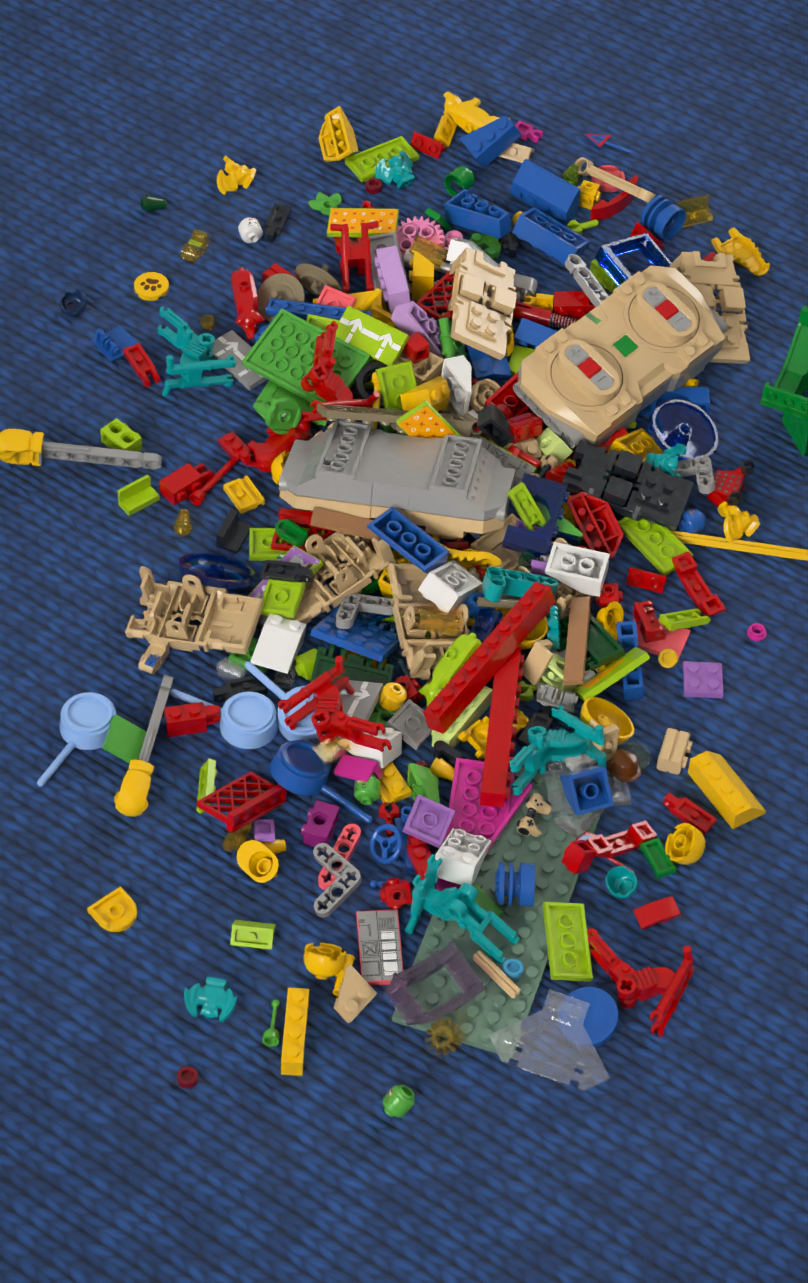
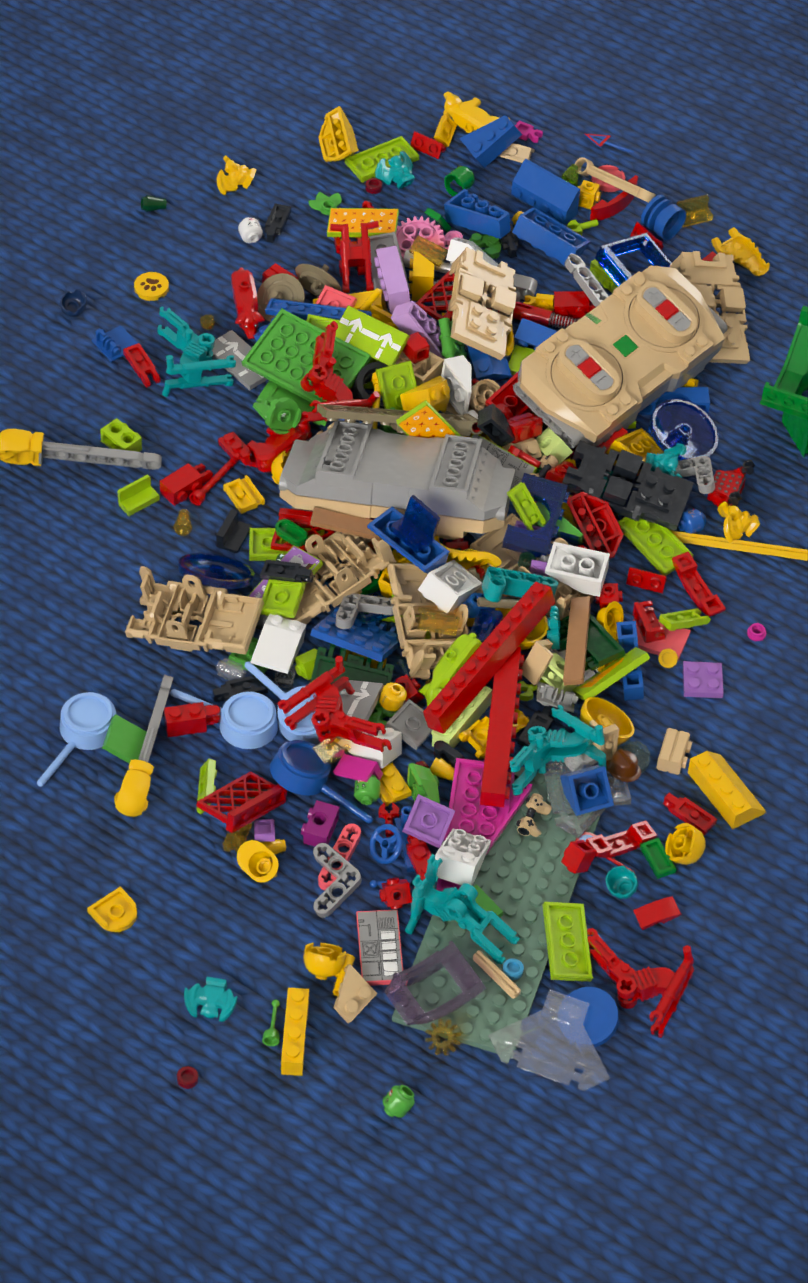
tan leg [138,635,170,675] -> none
clear yellow leg [181,229,209,263] -> none
lime panel [230,920,276,950] -> none
blue wheel [495,862,535,907] -> none
none -> clear blue bracket [390,495,440,553]

